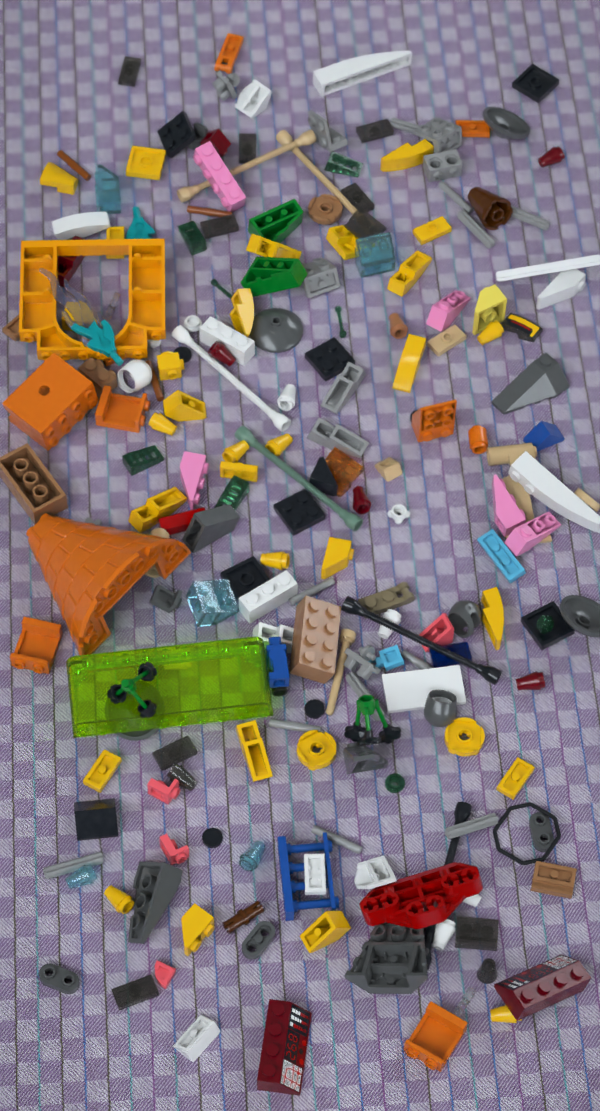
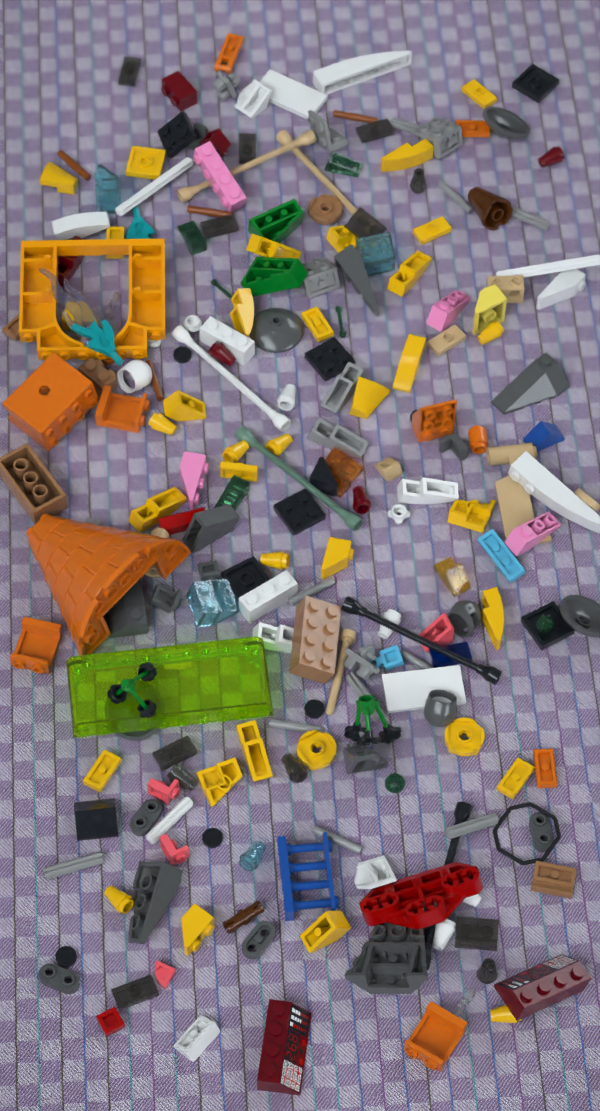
clear light blue cone [65,864,98,889] -> none
clear green slope [122,445,164,476] -> none
yellow brick [157,351,184,381] -> none
blue hips [265,637,290,697] -> none
white plate [304,853,326,895] -> none
clear smoke plate [341,183,375,215] -> none
dark tan plate [358,582,415,619] -> none
nougat cone [389,313,408,339] -> none
light grey brick [423,149,463,182] -> none
light grey axle [457,210,495,249] -> none
bright pink slope [492,474,526,537] -> none
slope [501,313,543,342] -> none
dark red cone [516,671,545,691] -> none
none -> black piece [55,946,77,967]
none -> red plate [96,1007,125,1037]
none -> dark grey wedge [107,578,148,638]
none -> white axle [115,157,193,216]
none -> dark grey plate [130,799,162,836]
none -> white axle [146,797,193,844]
none -> dark red brick [161,71,197,112]
none -> yellow slope [196,757,242,807]
none -> dark grey bracket [197,560,221,587]
none -> white tile [260,69,328,120]
none -> clear smoke cone [281,753,308,783]
none -> yellow plate [301,306,334,342]
none -> dark orange piece [333,110,377,125]
none -> dark grey wedge [334,244,379,317]
none -> yellow slope [349,376,390,419]
none -> white slope [397,477,459,504]
none -> clear smoke cone [410,168,427,194]
none -> clear yellow slope [434,557,471,597]
none -> dark grey bracket [439,433,469,461]
none -> yellow slope [447,500,496,533]
none -> yellow plate [461,79,497,109]
none -> tan brick [486,275,525,303]
none -> orange plate [533,749,558,789]

